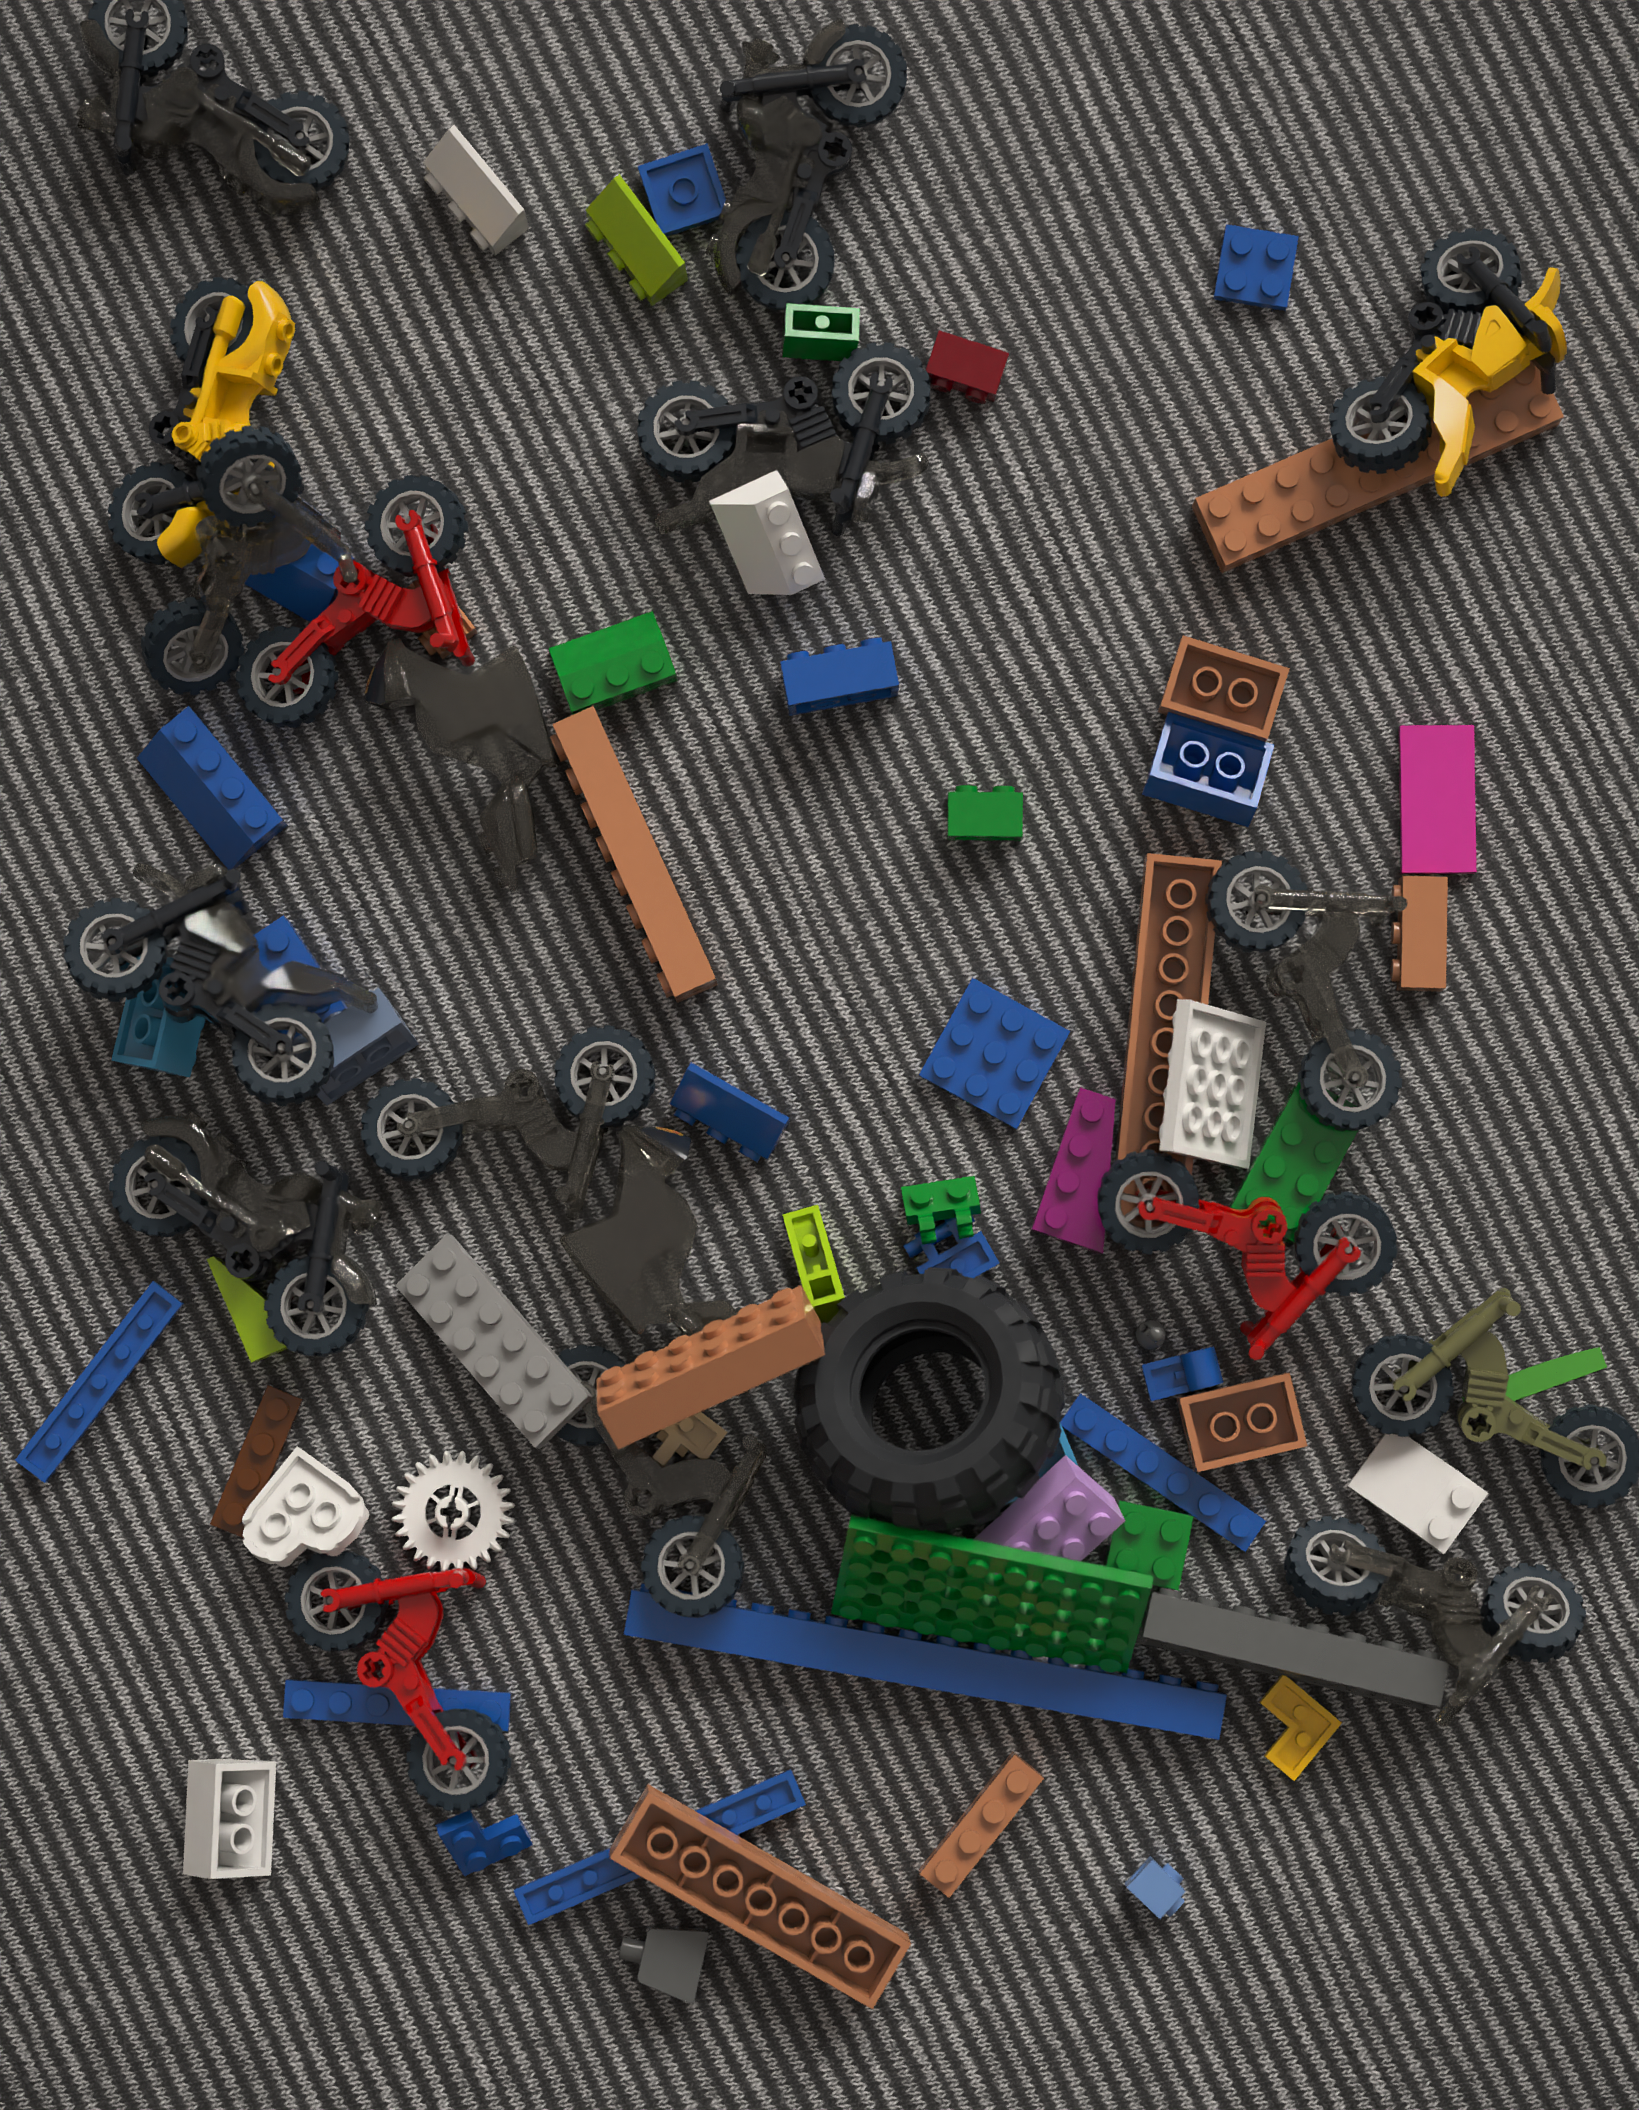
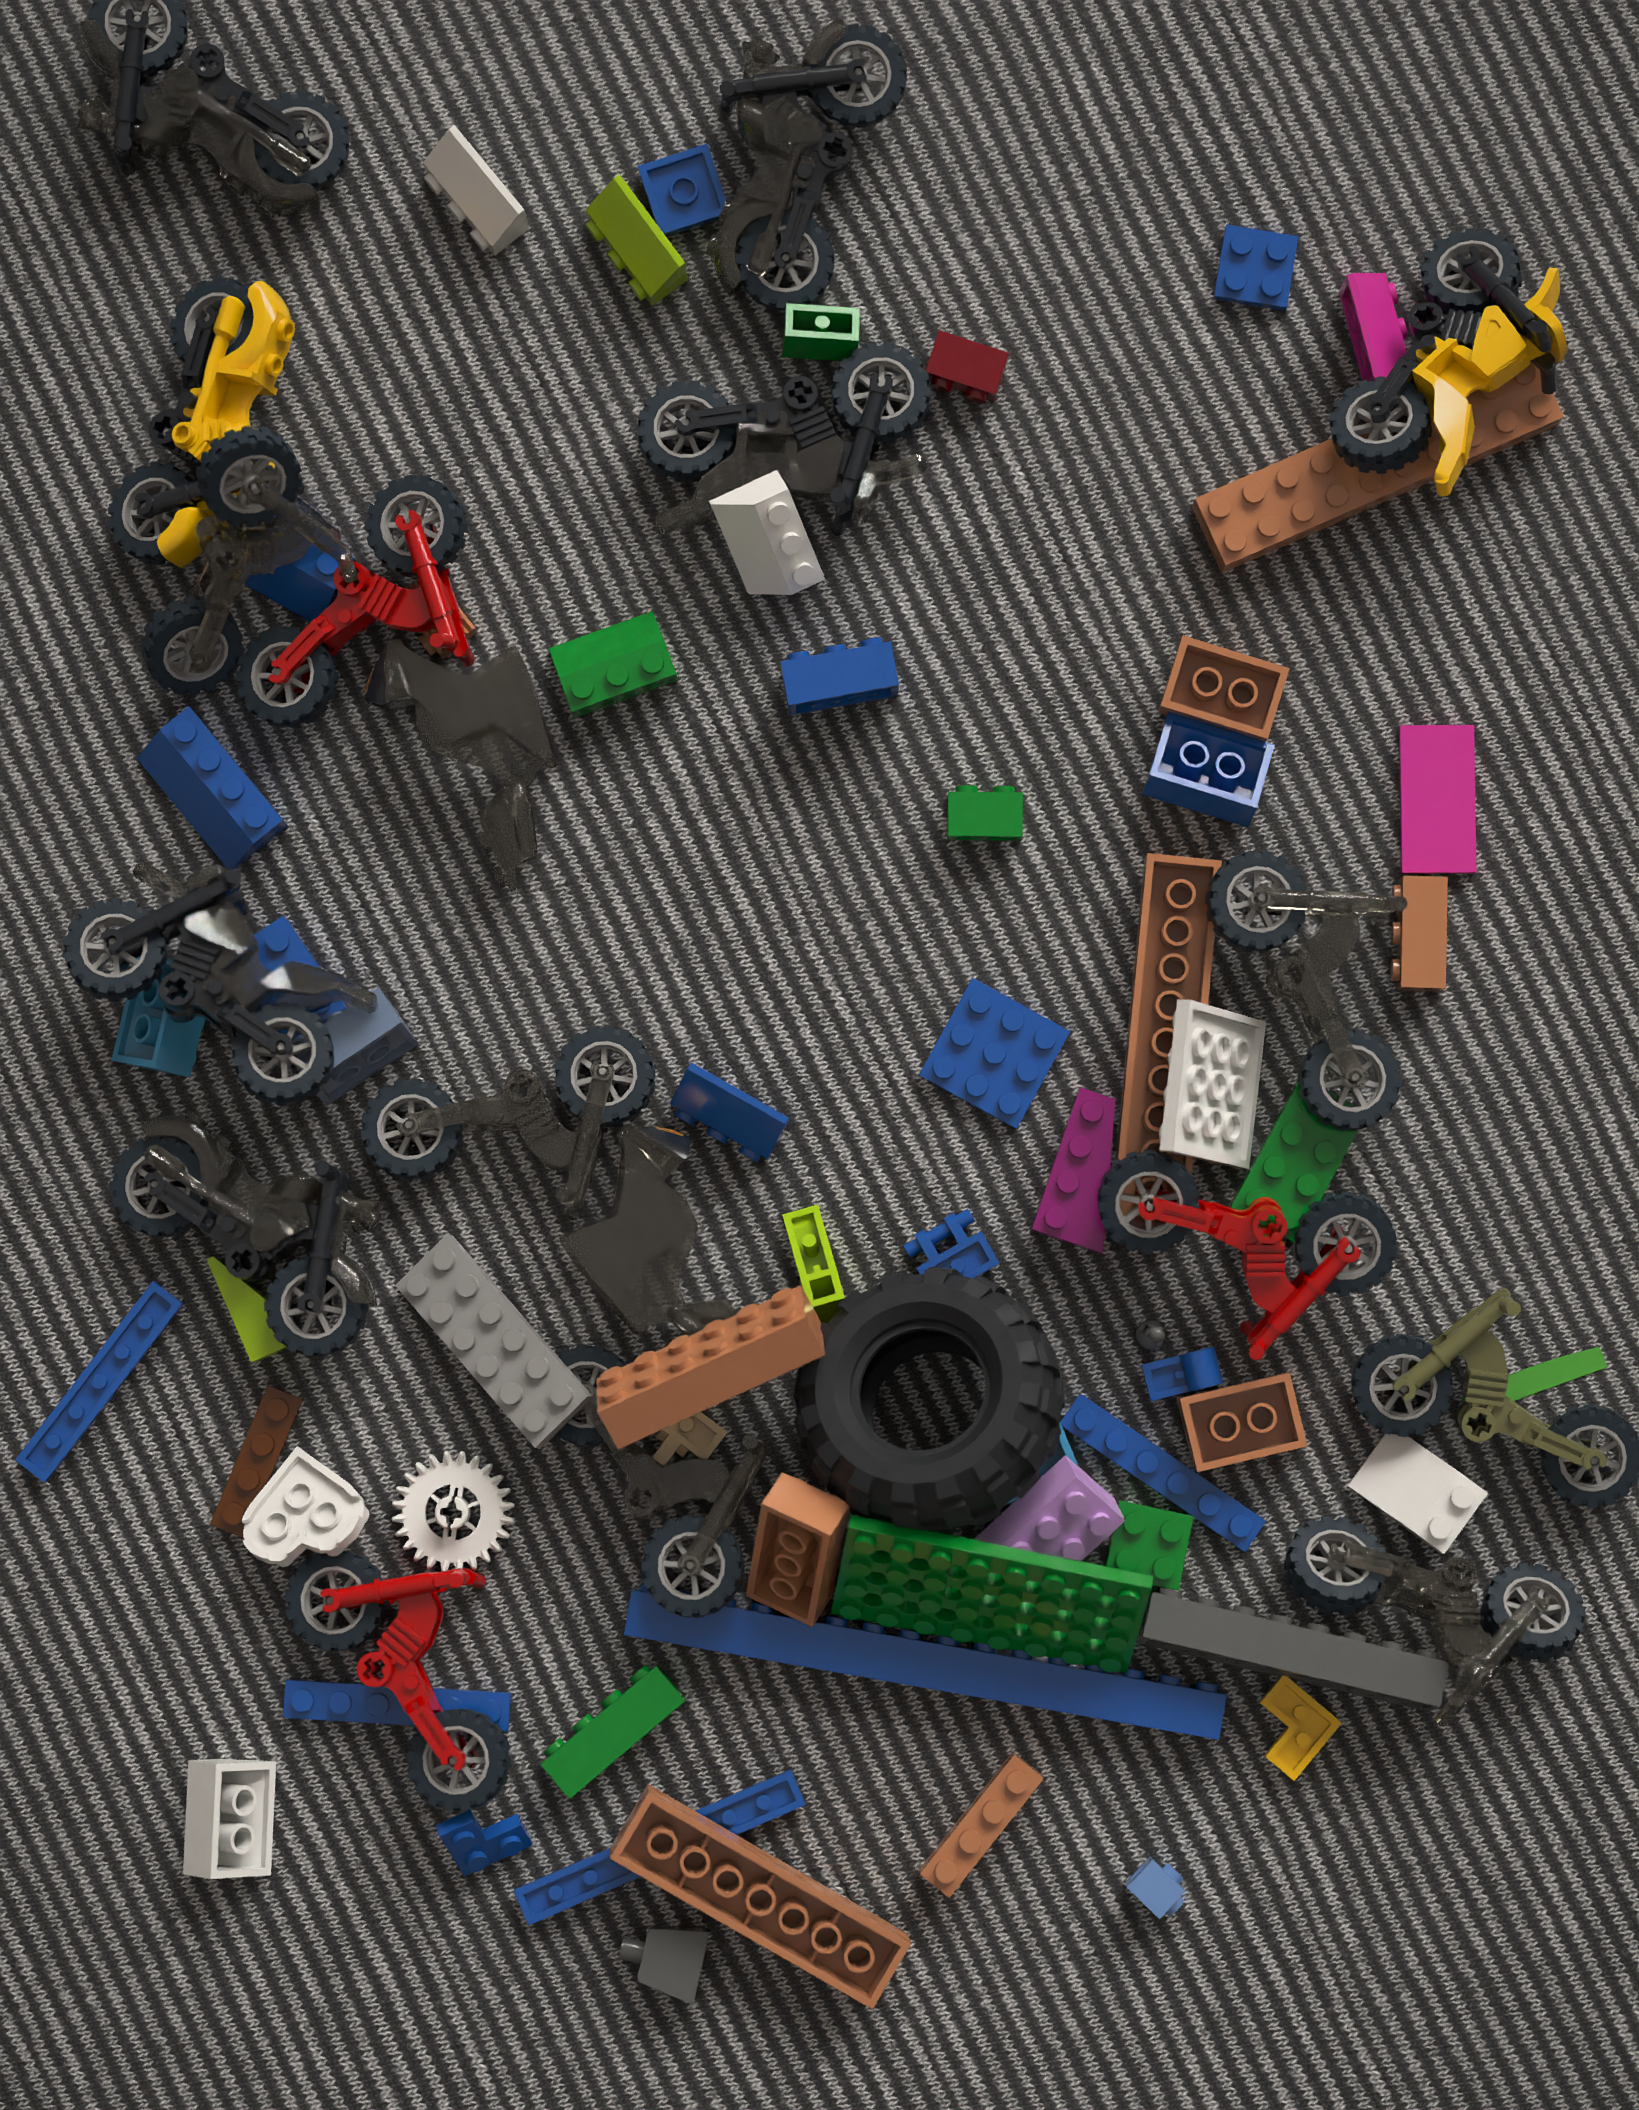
nougat brick [550,706,718,1003] -> none
green plate [901,1176,981,1245] -> none
none -> green brick [540,1664,686,1799]
none -> nougat brick [746,1472,850,1627]
none -> dark pink slope [1339,273,1408,382]

